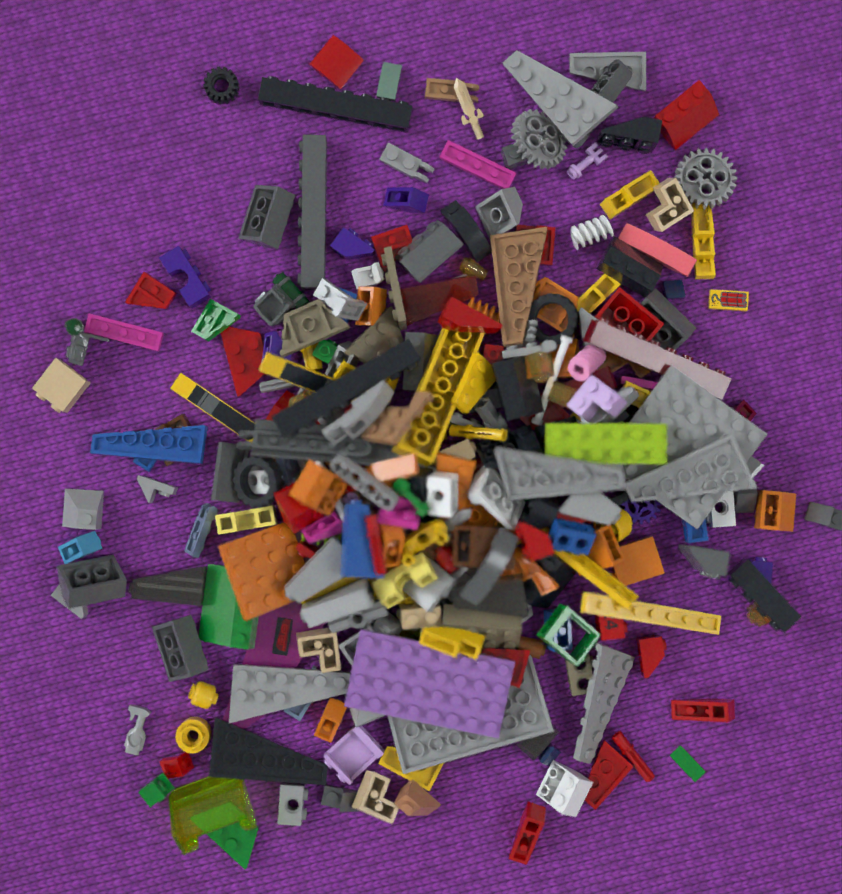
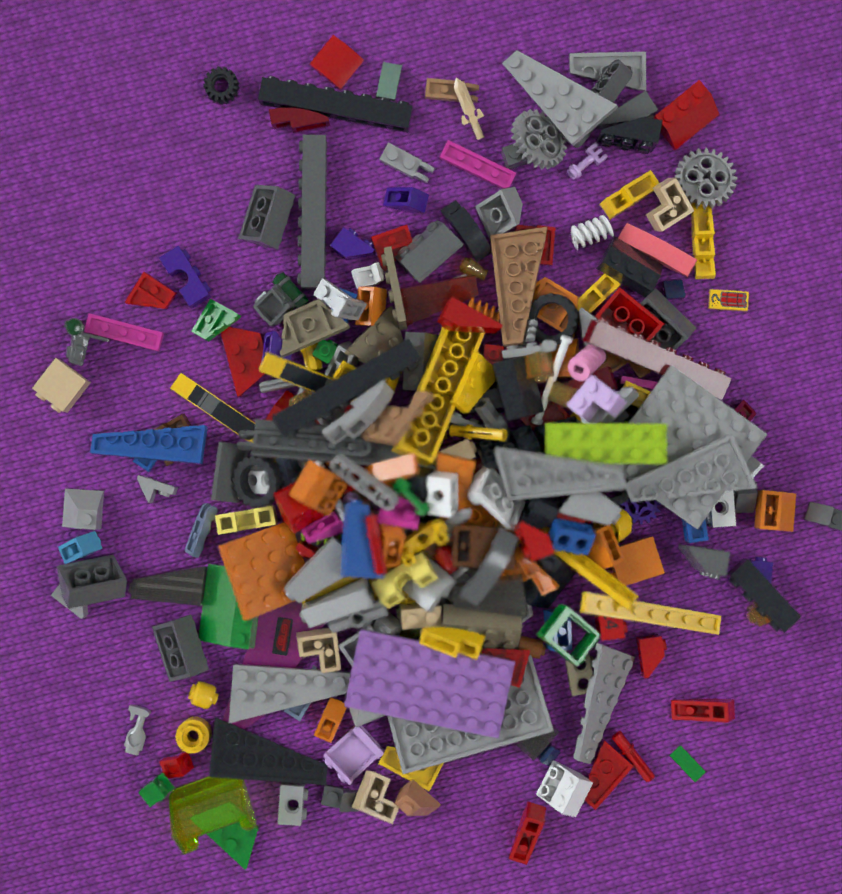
none -> dark red slope [269,108,330,133]
none -> dark grey slope [596,91,658,129]

